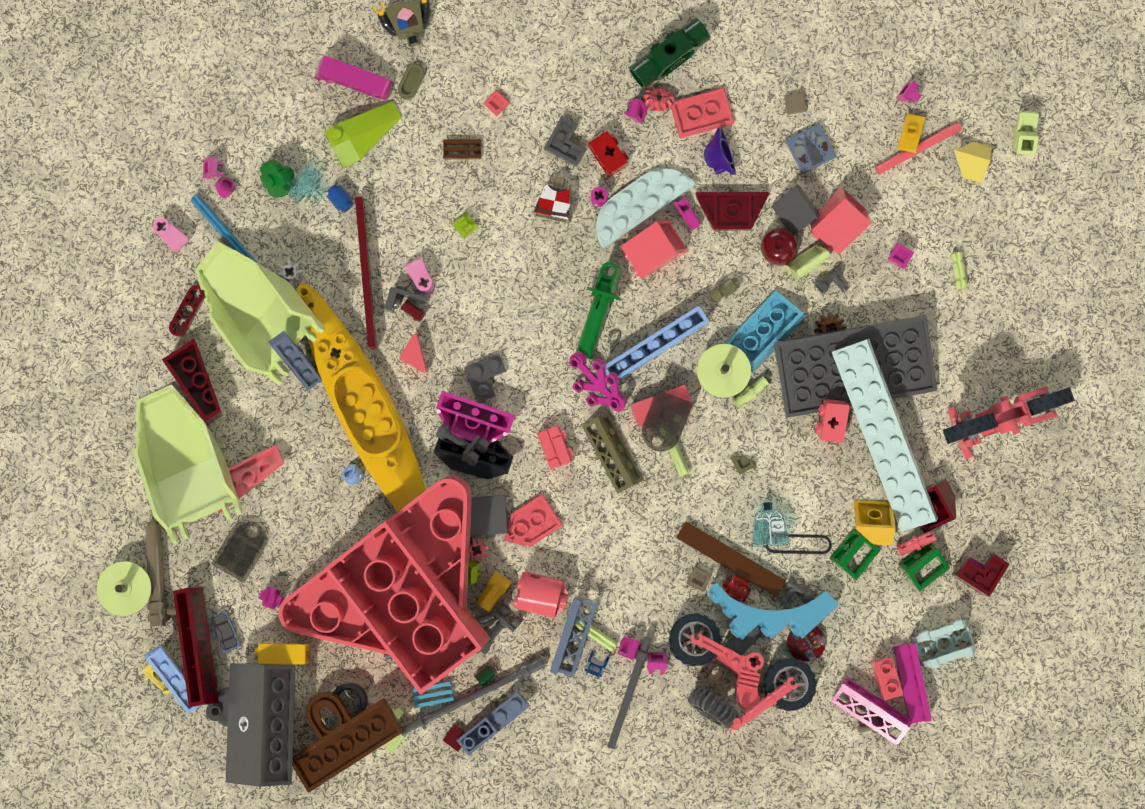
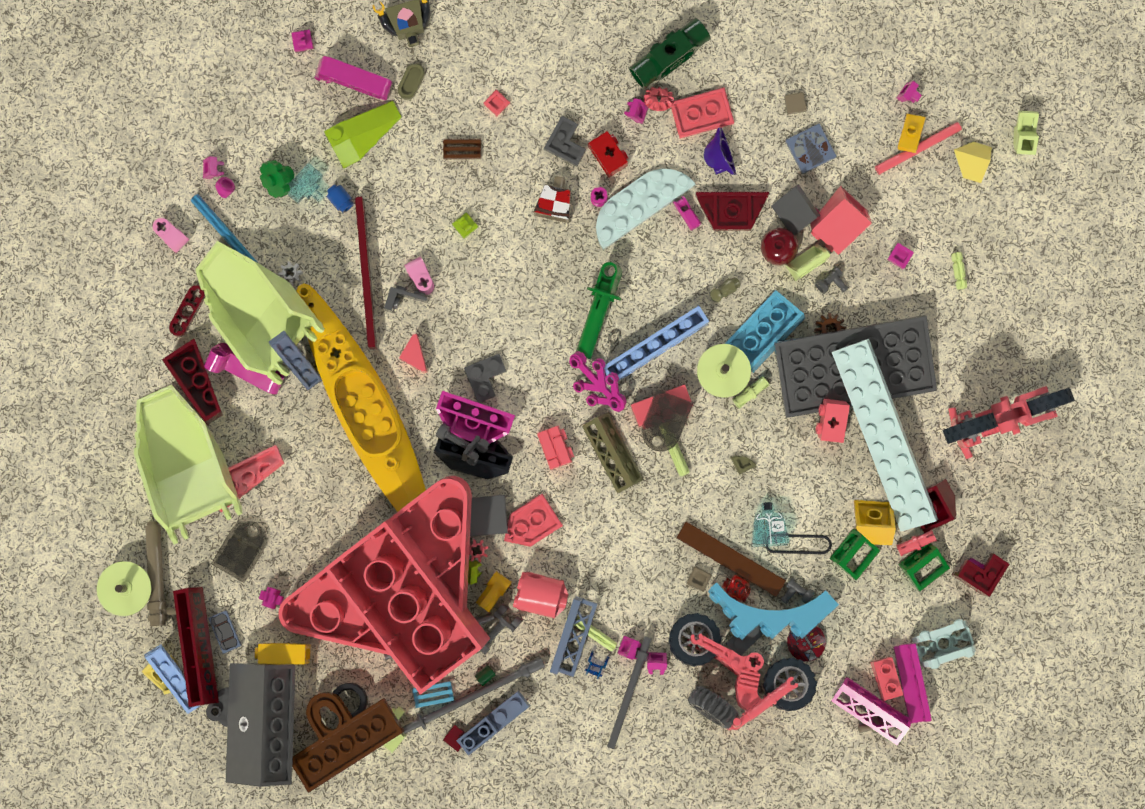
light blue tile [342,464,363,485] -> none
dark red pin [401,299,426,322] -> none
coral slope [621,220,689,278] -> none
none -> dark pink beam [204,343,285,394]
none -> dark pink tile [291,29,314,52]

